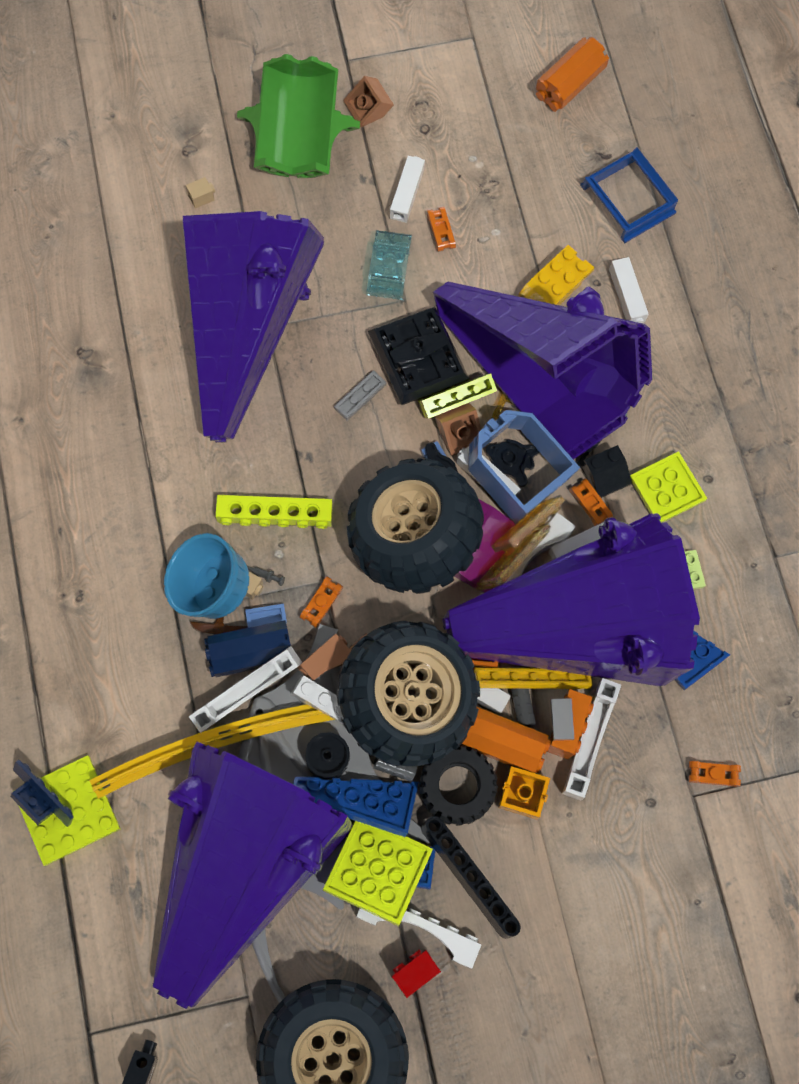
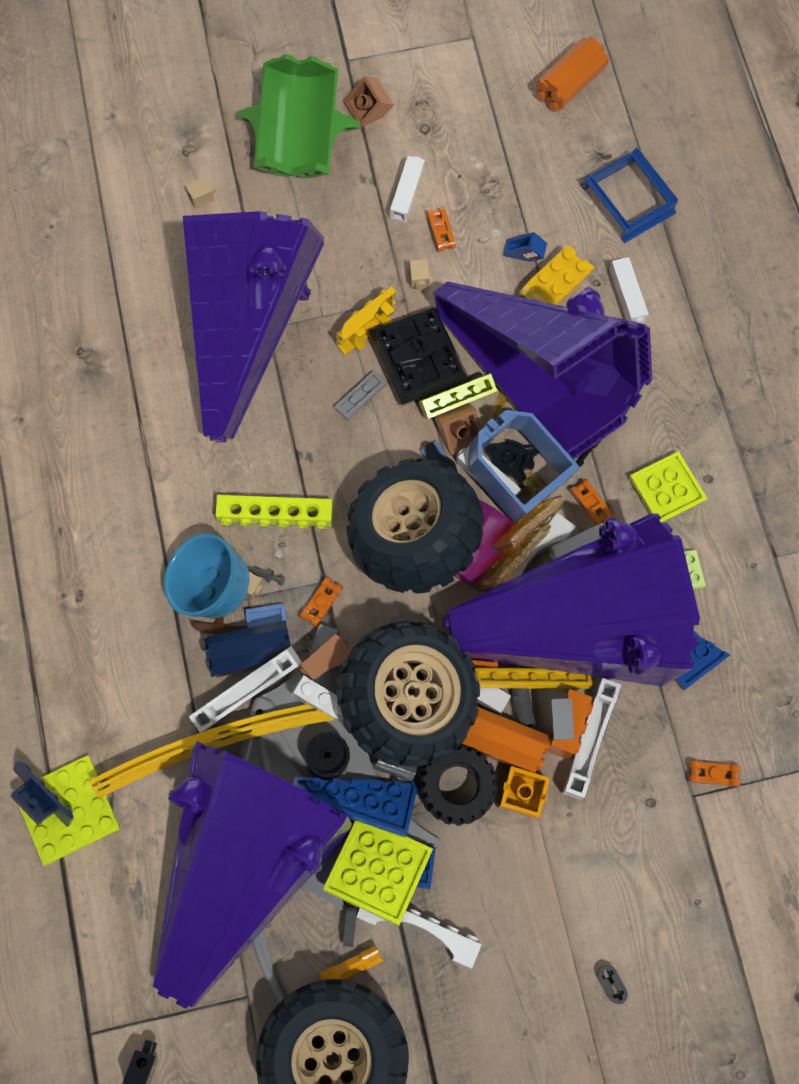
clear light blue plate [367,230,412,300] -> none
red brick [391,949,441,998] -> none
black beam [421,816,521,939] -> none
black slope [581,445,632,498] -> none
none -> light orange axle [318,945,383,980]
none -> yellow piece [335,286,396,355]
none -> dark grey beam [343,905,357,947]
none -> tan brick [409,259,430,289]
none -> blue slope [503,232,547,262]
none -> clear yellow plate [522,472,547,497]
none -> dark grey beam [597,965,628,1004]

